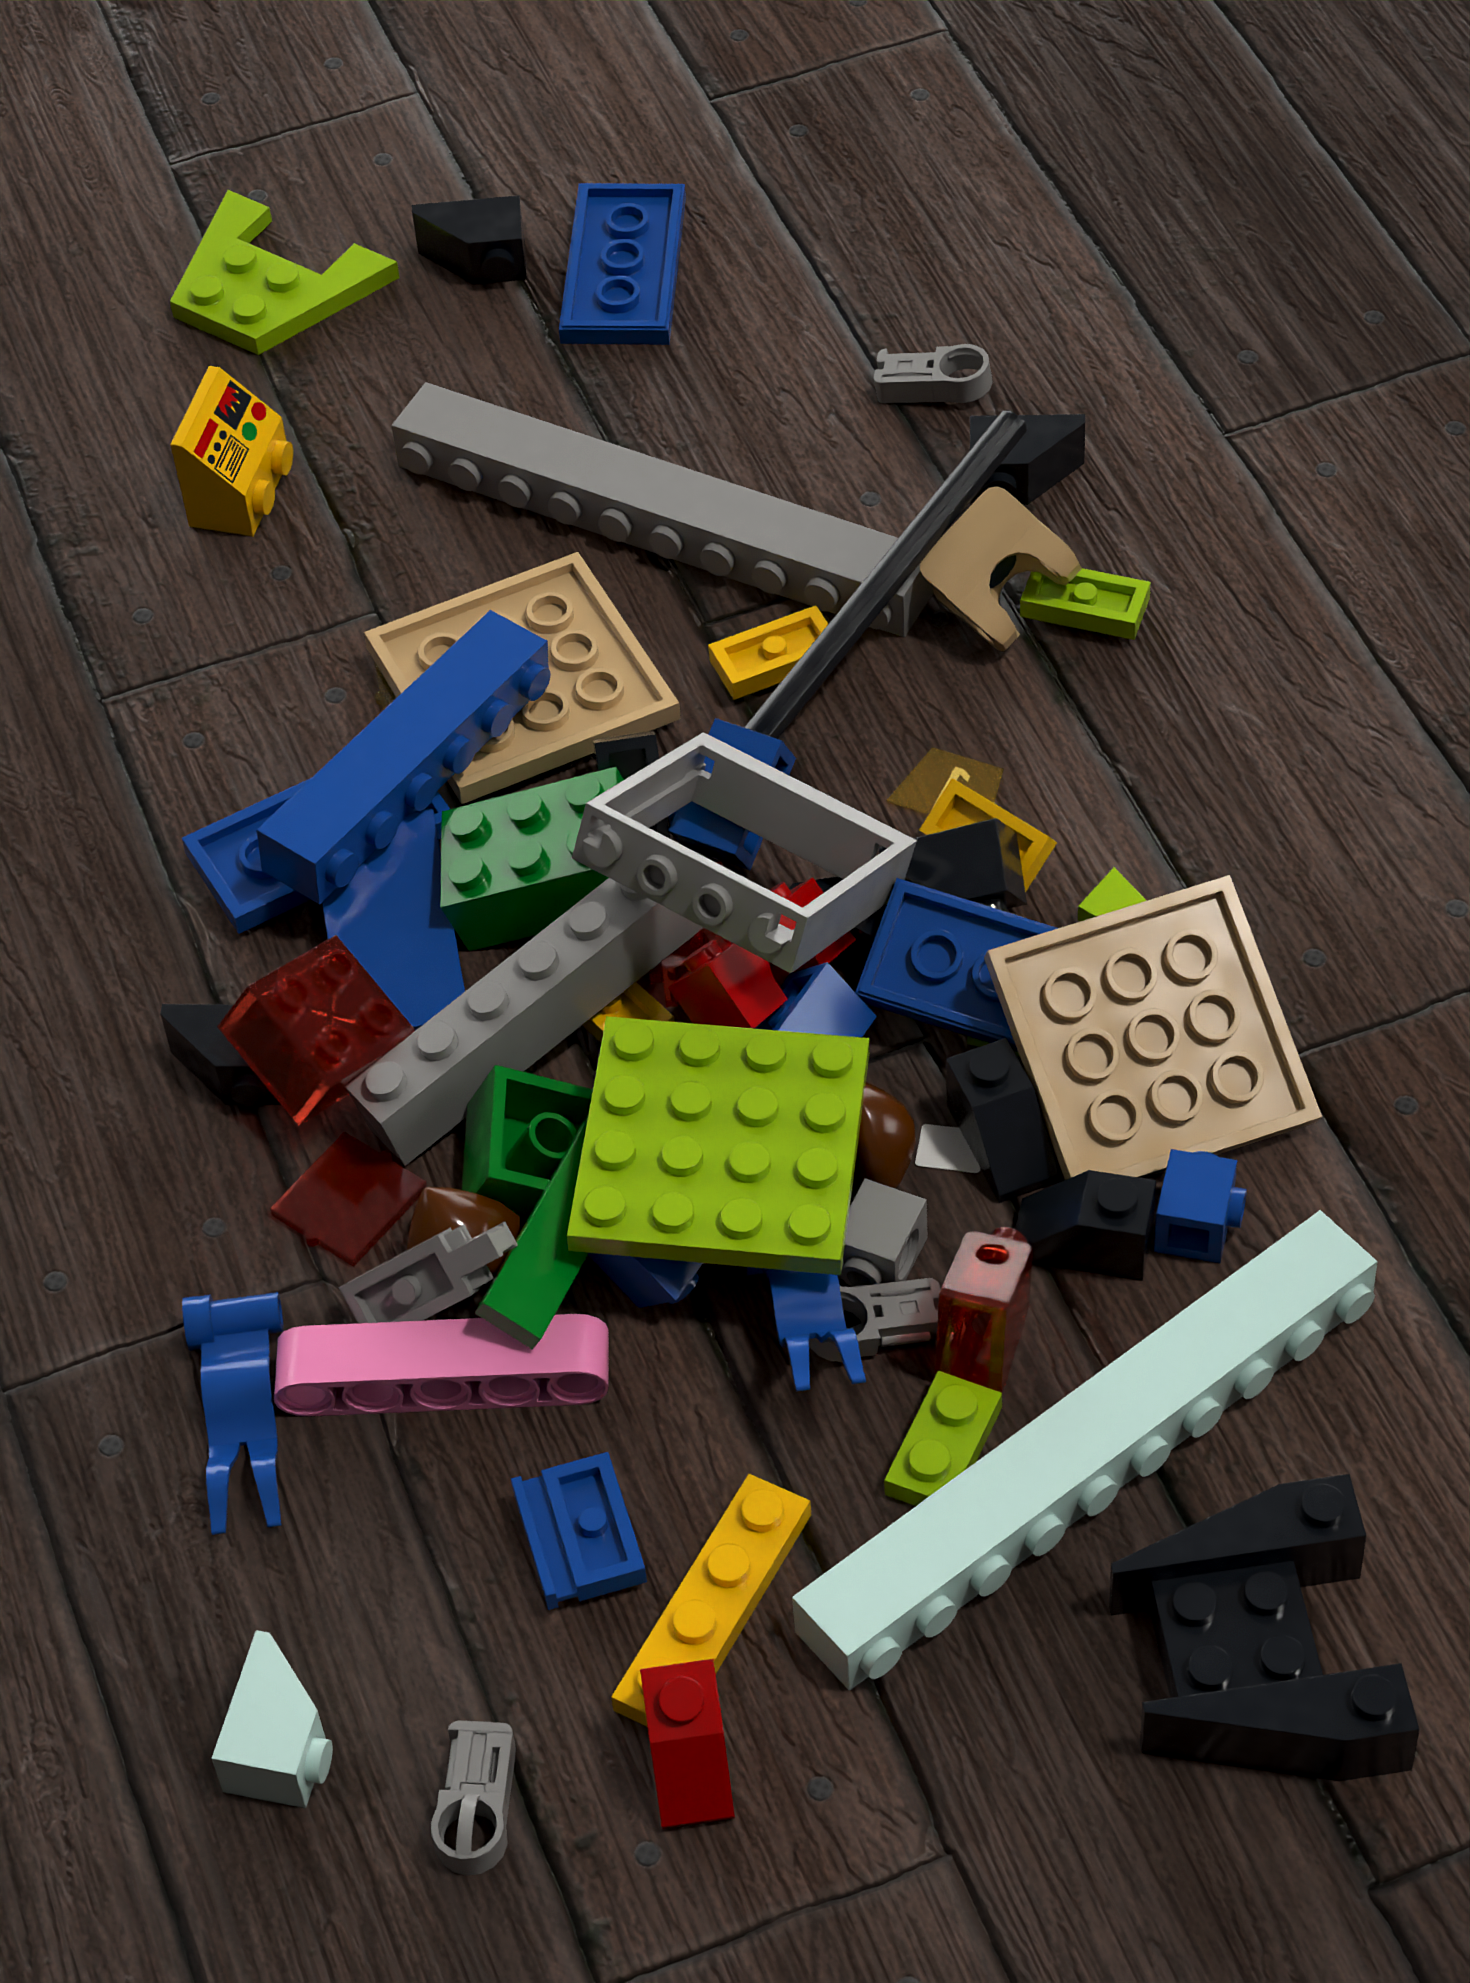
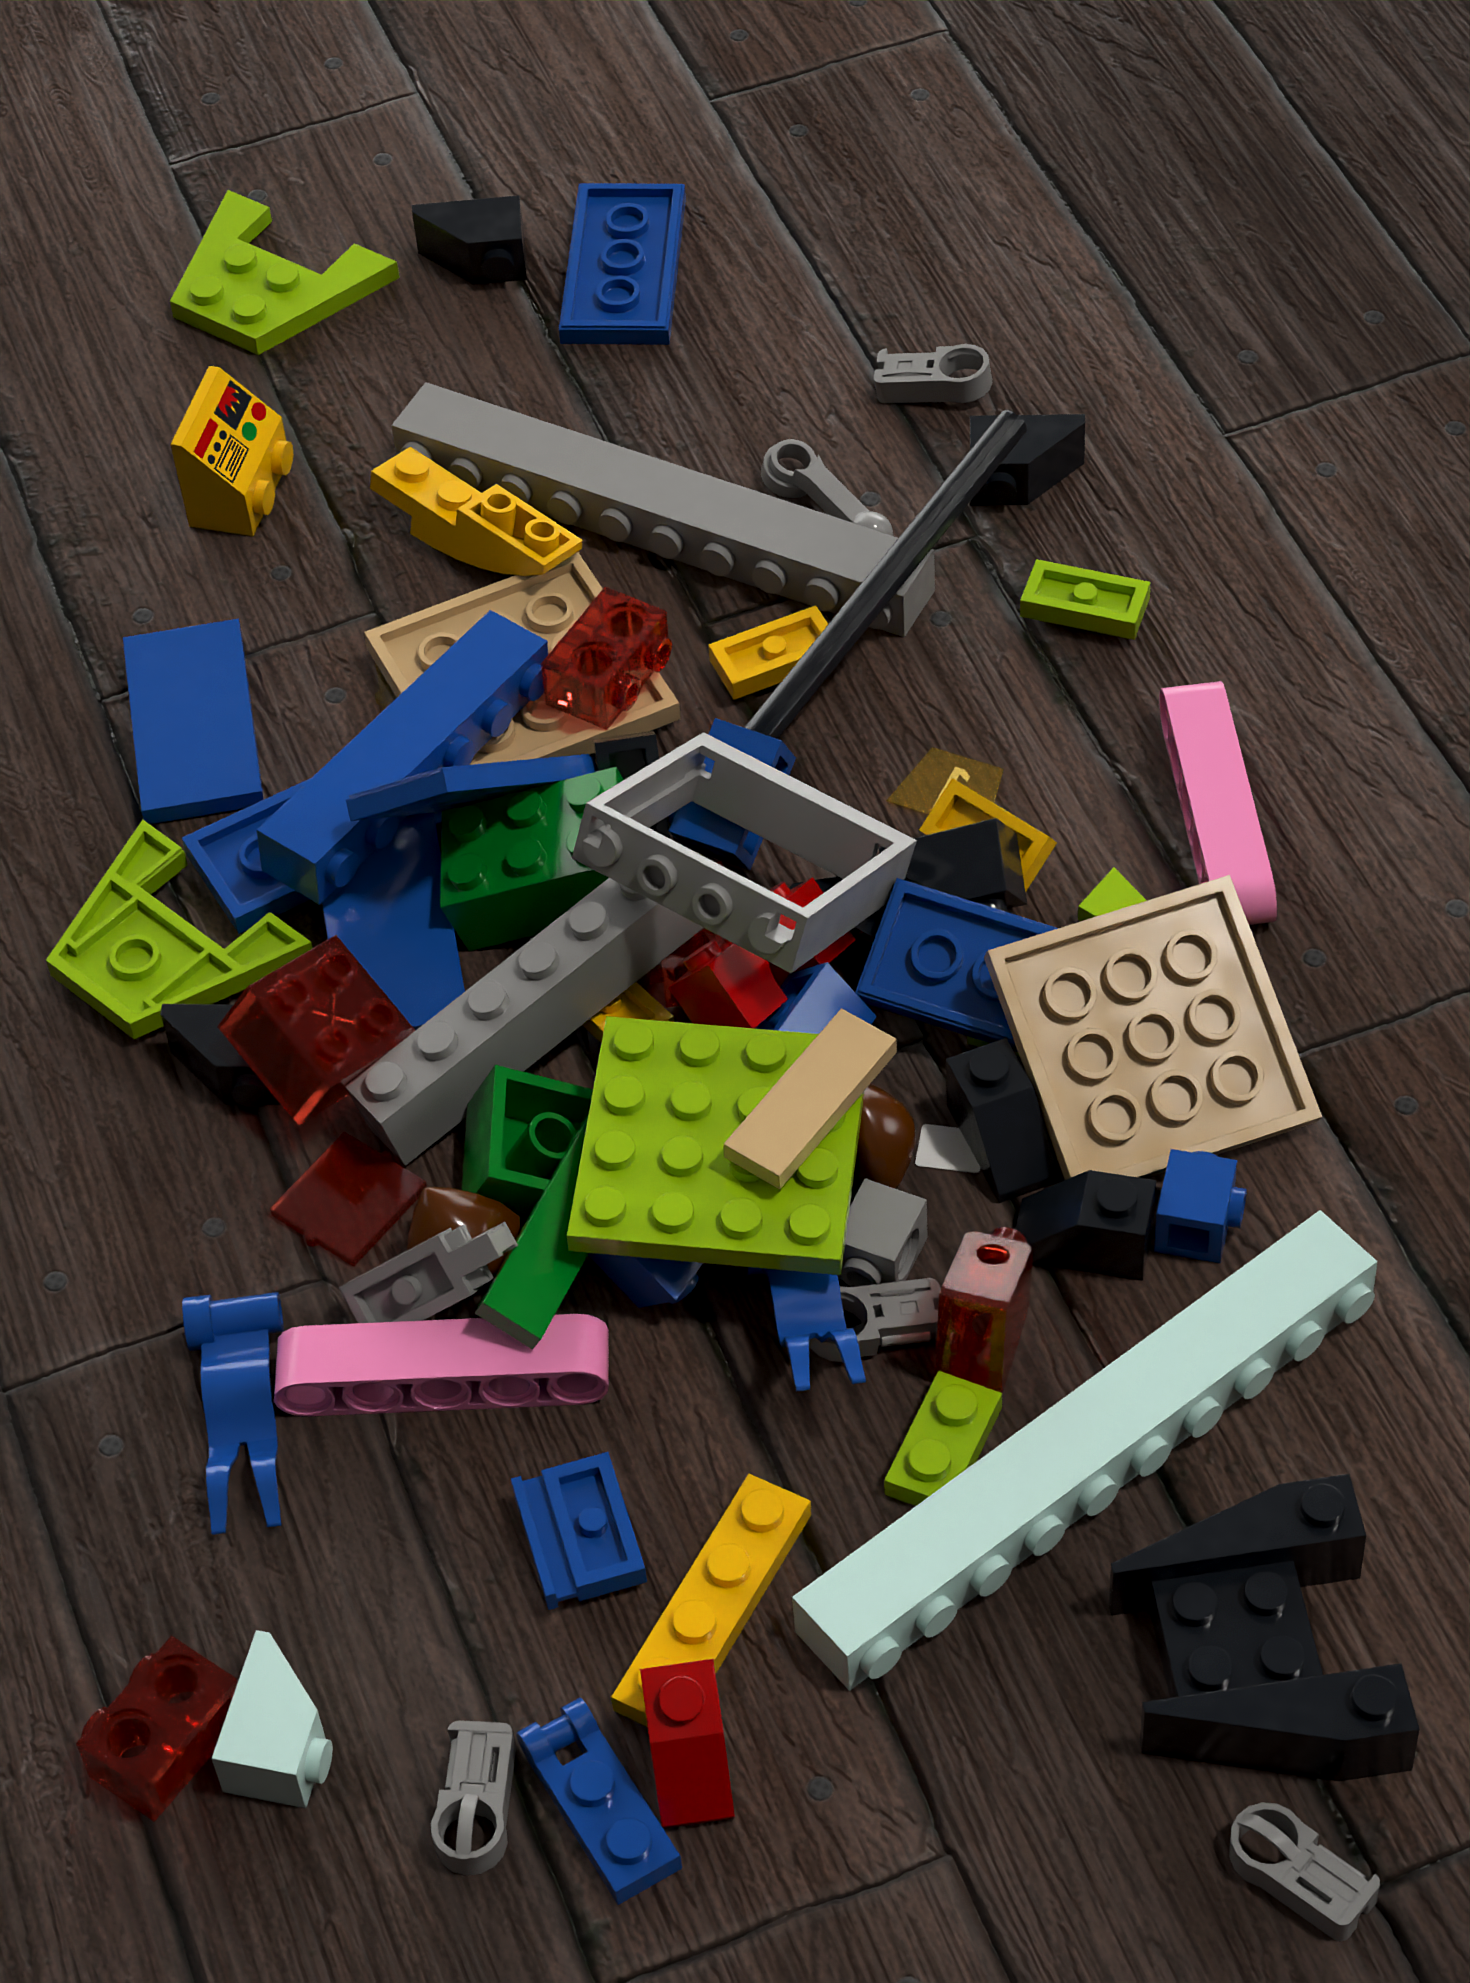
tan piece [920,487,1082,651] -> none
none -> lime wing [46,819,315,1039]
none -> clear red brick [76,1635,238,1822]
none -> blue tile [123,618,264,824]
none -> blue tile [346,754,597,821]
none -> yellow slope [370,446,583,576]
none -> blue plate [516,1697,682,1905]
none -> clear red brick [541,586,672,730]
none -> tan tile [724,1008,897,1189]
none -> light grey piece [761,439,893,536]
none -> bright pink beam [1159,681,1277,925]
none -> light grey piece [1229,1802,1380,1941]

